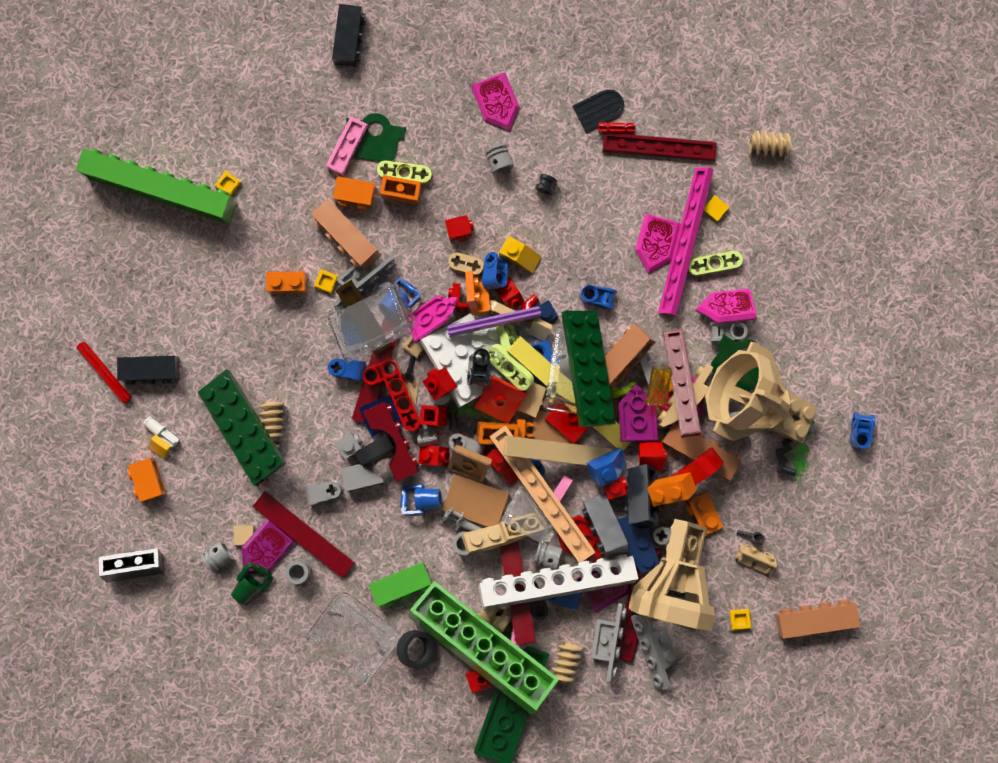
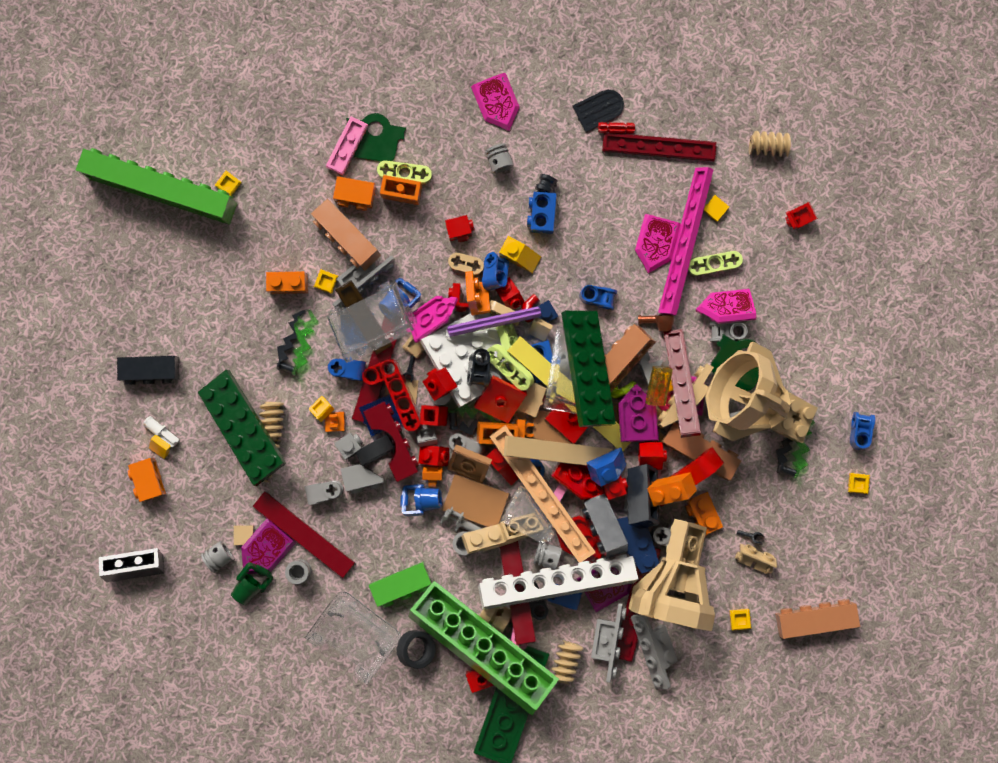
red axle [76,342,132,403] -> none
black brick [332,4,366,67] -> none
none -> piece [277,309,318,375]
none -> yellow tile [309,396,335,422]
none -> orange tile [325,412,345,432]
none -> orange tile [422,466,443,488]
none -> blue brick [527,192,556,234]
none -> red tile [551,462,604,500]
none -> copper bar [638,315,674,331]
none -> red bracket [785,202,818,229]
none -> yellow tile [848,473,870,494]

